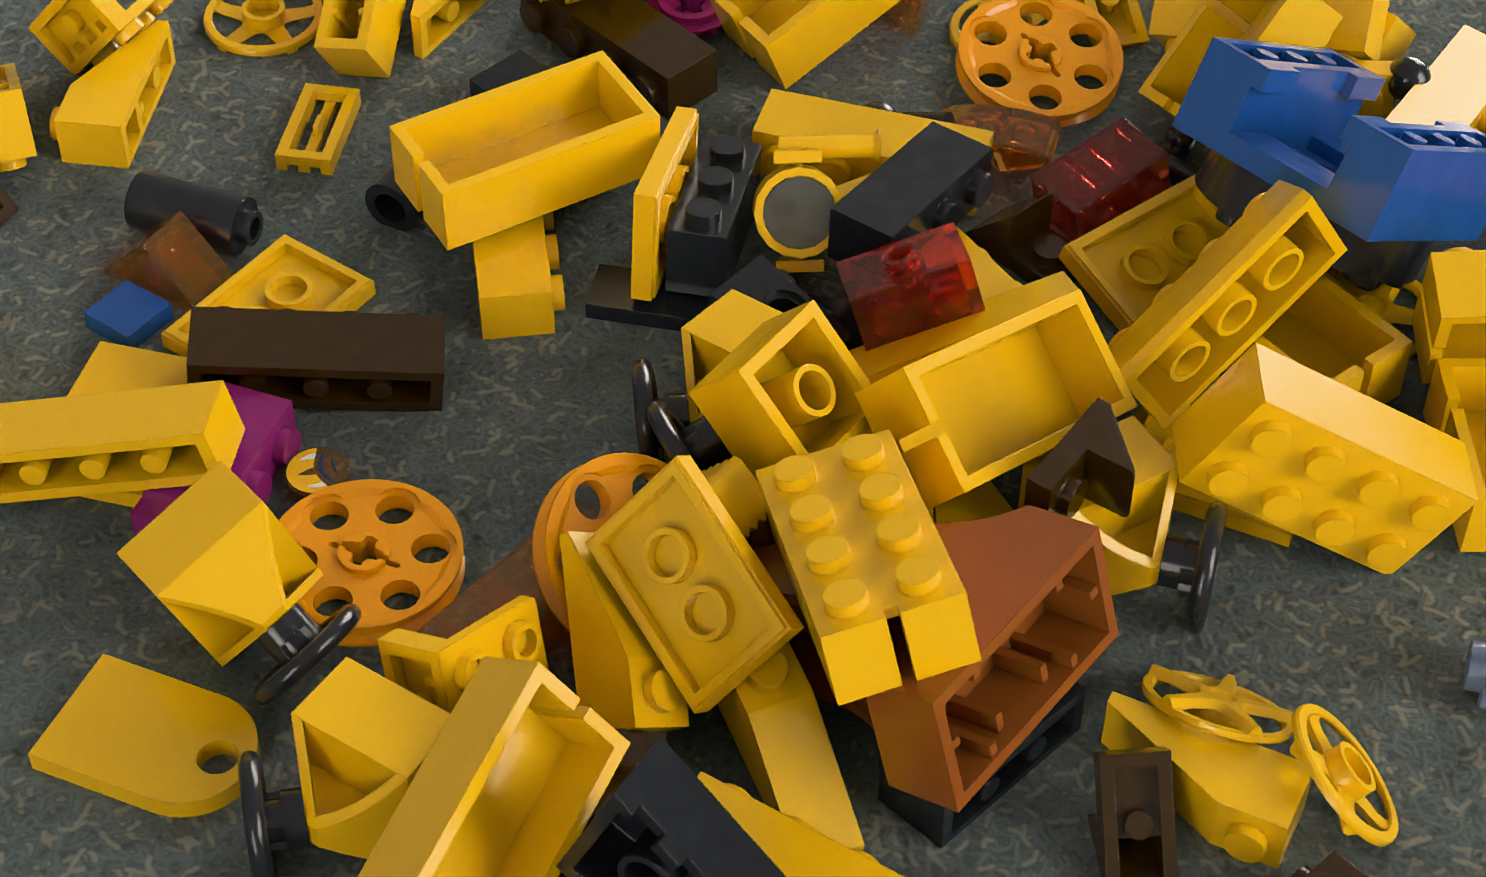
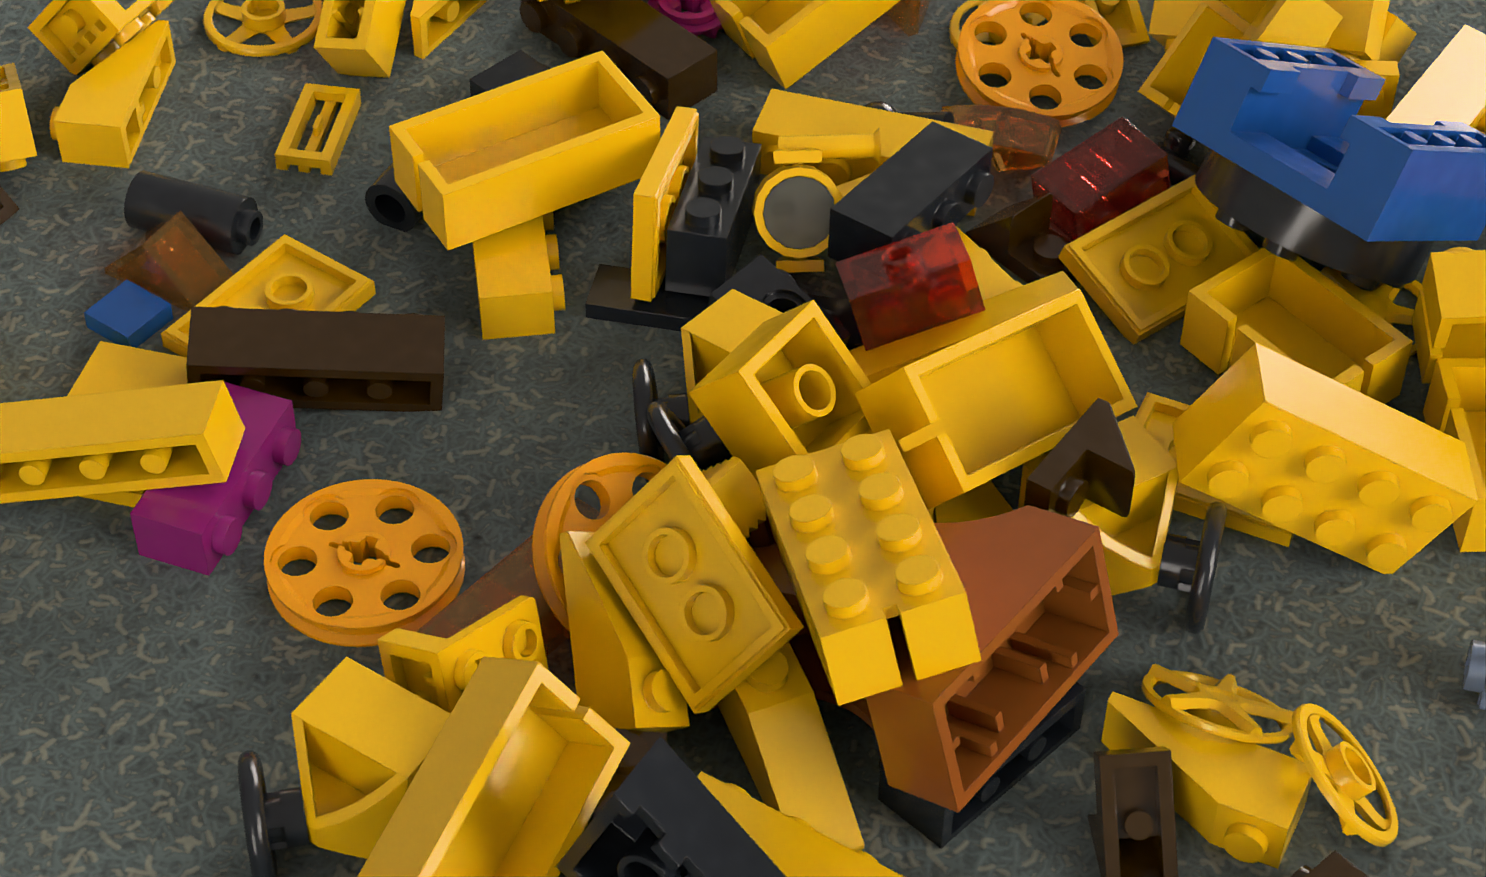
yellow tile [28,653,261,818] -> none
yellow piece [116,460,362,705] -> none
tile [285,447,351,503] -> none
yellow slope [1108,179,1348,429] -> none
black bar [1388,56,1431,101] -> none

